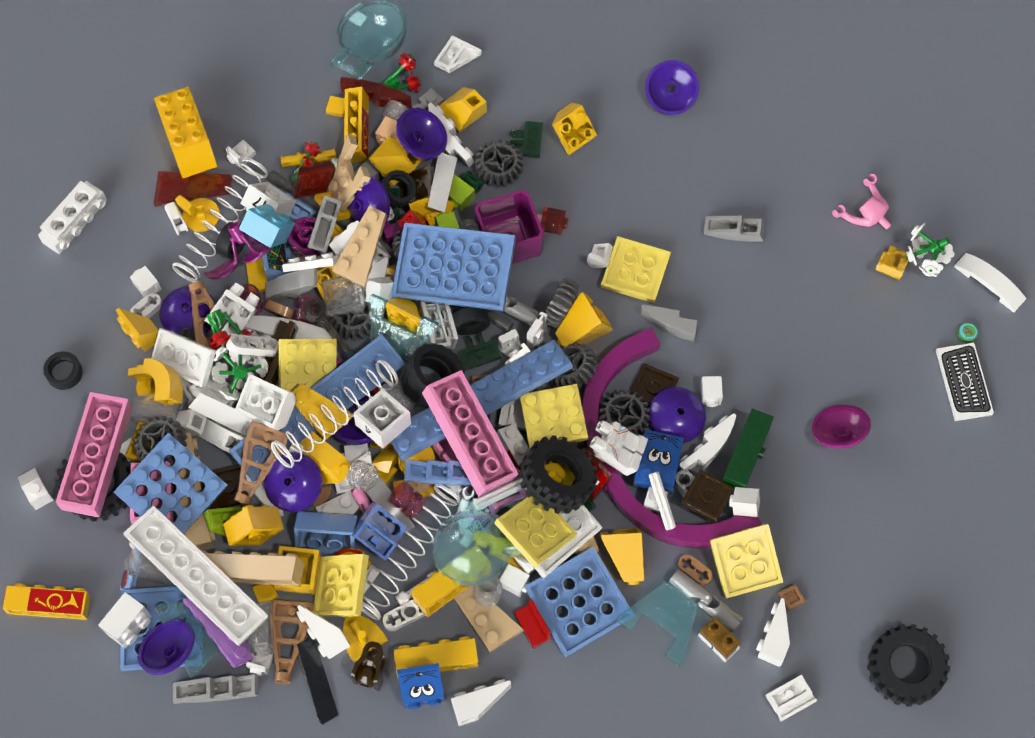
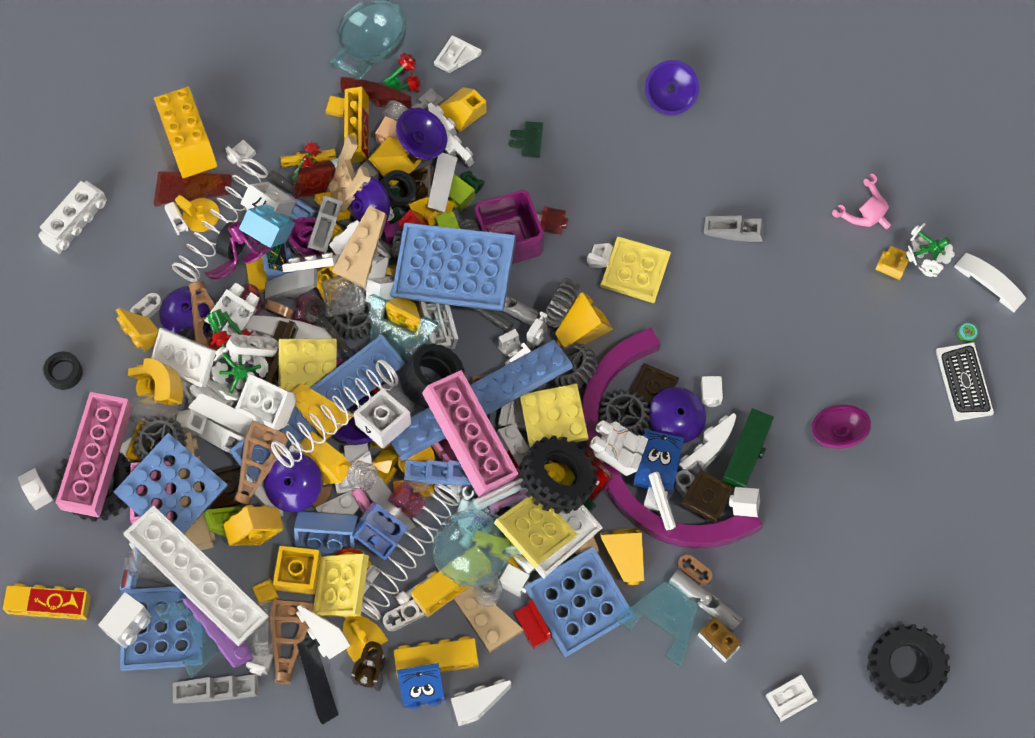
white brick [130,266,162,297] -> none
dark purple dish [138,620,195,675] -> none
tan brick [200,550,304,586] -> none
black tyre [453,307,490,335] -> none
clear green hinge [459,332,502,371] -> none
dark grey gear [474,140,524,188] -> none
yellow slope [552,102,597,155] -> none
light grey slope [641,304,698,341] -> none
light yellow plate [709,524,783,598] -> none
white slope [756,598,790,667] -> none
medium nougat tile [777,584,806,612] -> none

